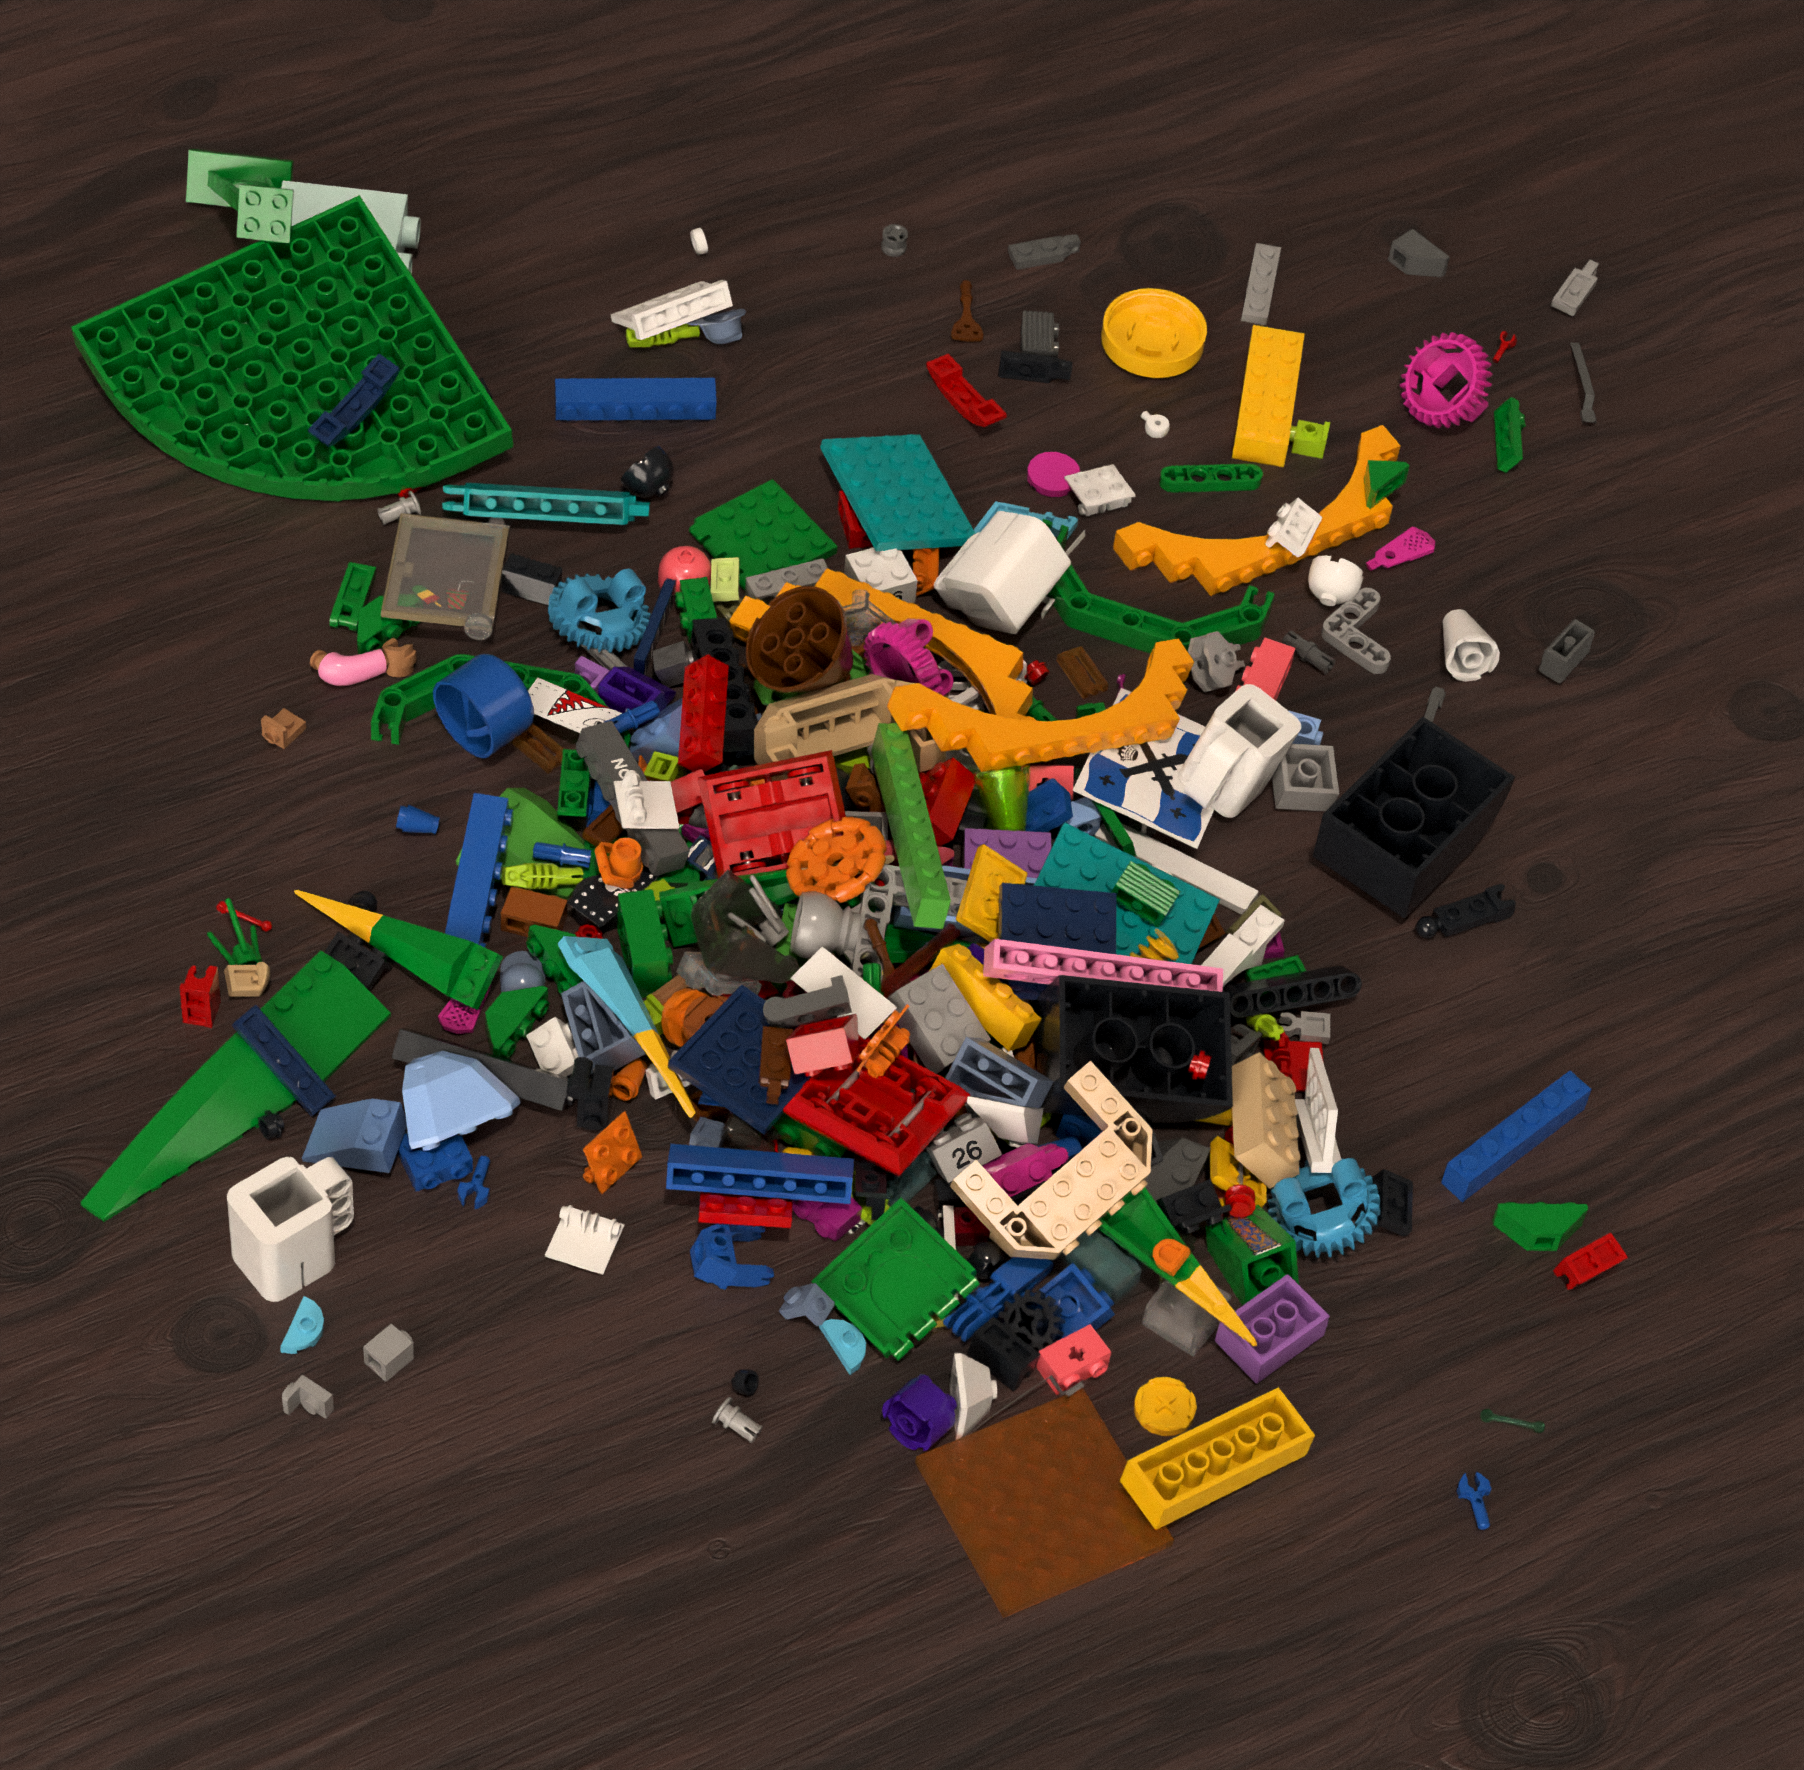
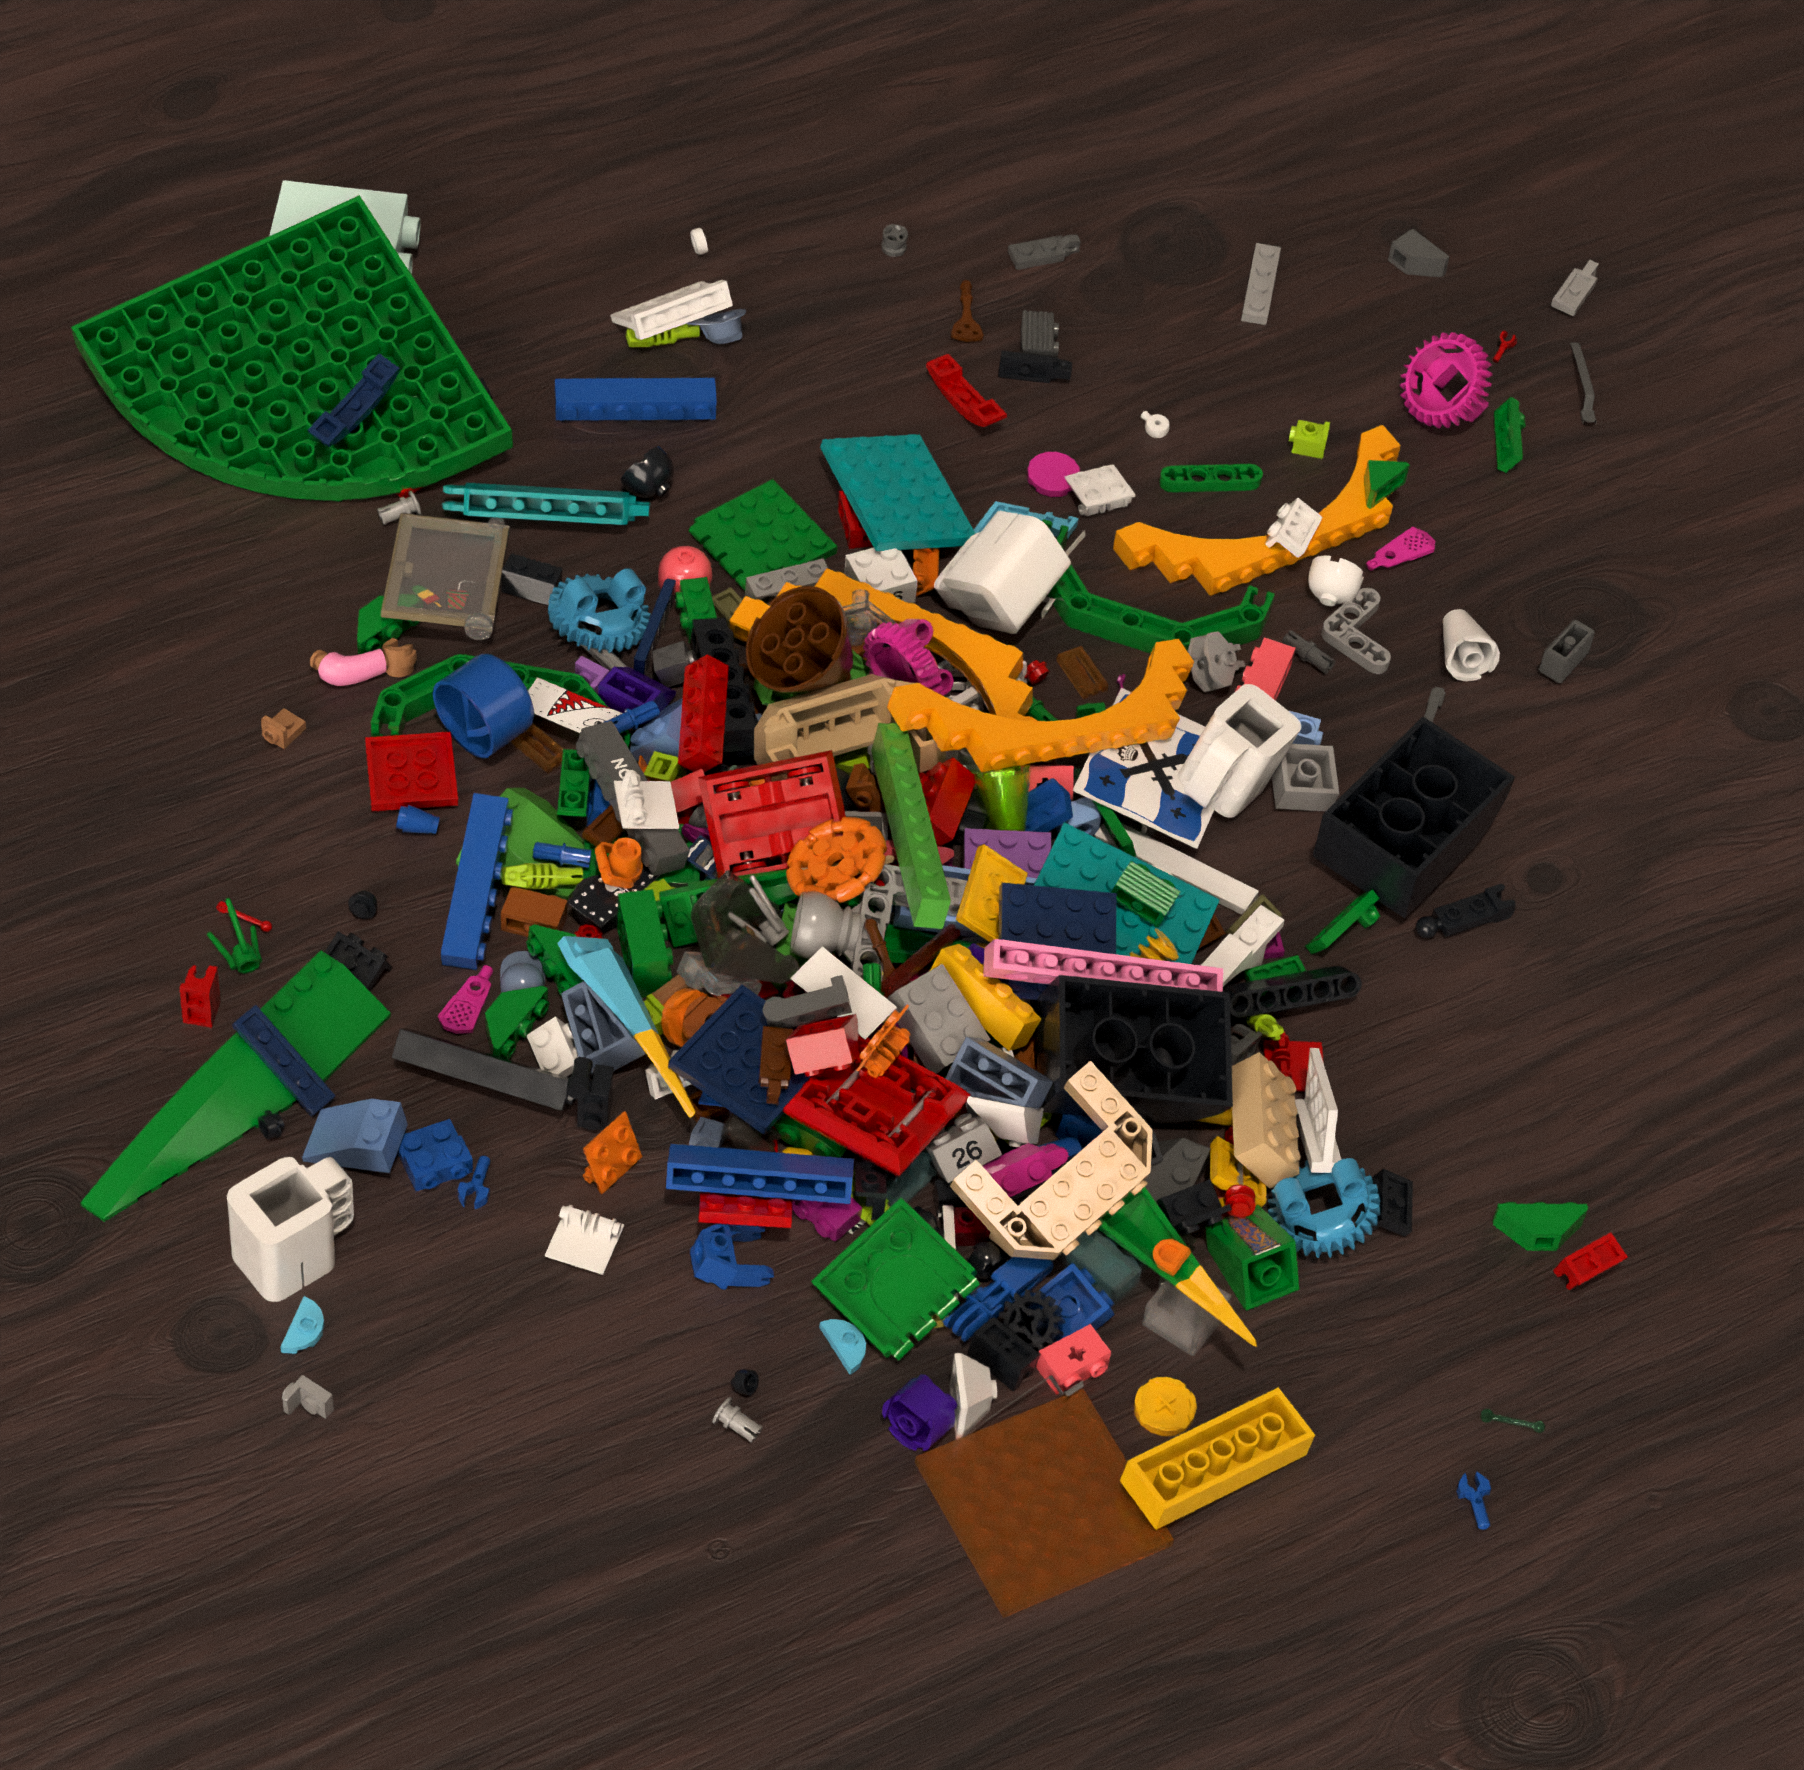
piece [186,149,294,244] -> none
tan plate [224,962,270,997] -> none
green plate [294,890,504,1010] -> none
green plate [330,562,376,632] -> none
light grey brick [363,1324,414,1382] -> none
light blue brick [402,1051,521,1151] -> none
orange cone [613,1058,648,1101] -> none
yellowish green plate [711,557,740,602] -> none
sand blue bracket [778,1283,834,1326] -> none
yellow piece [1101,288,1207,378] -> none
red plate [1188,1050,1211,1080] -> none
medium lavender brick [1215,1274,1330,1384] -> none
yellow brick [1232,325,1304,467] -> none
light grey plate [1279,1011,1330,1044] -> none
blue brick [1441,1071,1592,1203] -> none
none -> red plate [365,732,458,811]
none -> green hinge [1305,889,1380,955]

